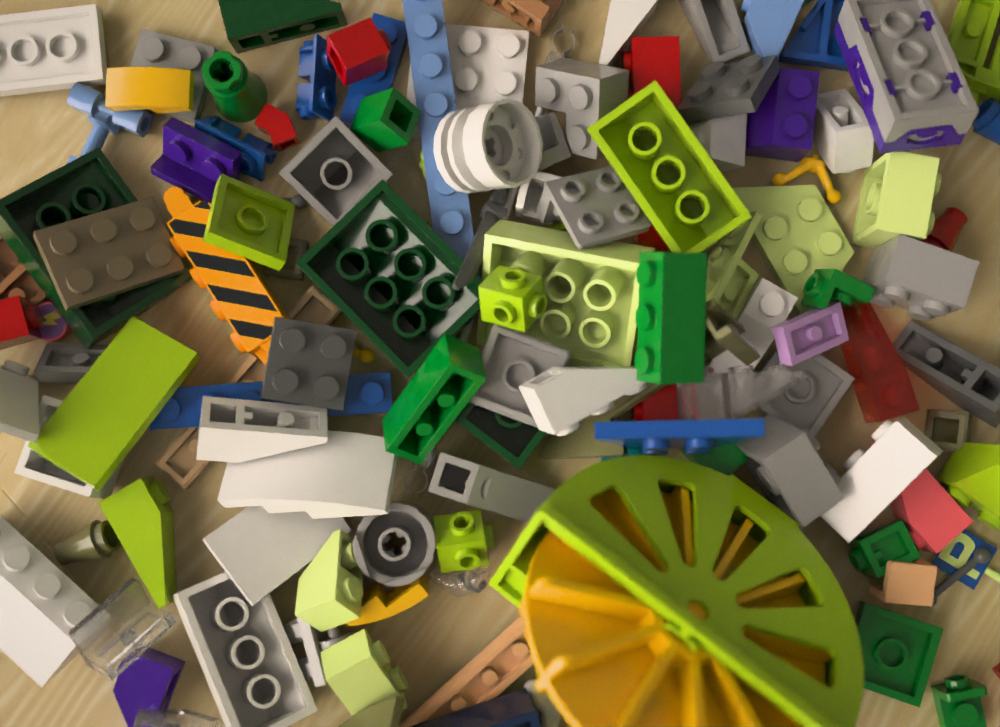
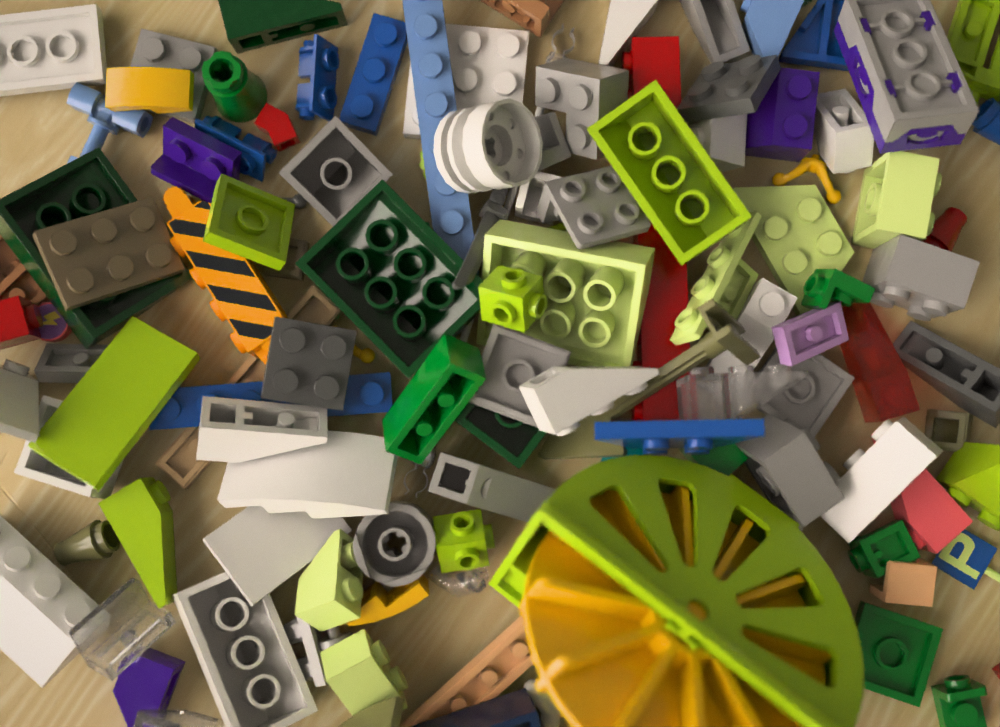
red brick [326,17,391,87] -> none
green brick [350,87,421,152] -> none
green brick [634,252,707,384] -> none
dark grey hinge [926,548,991,607] -> none

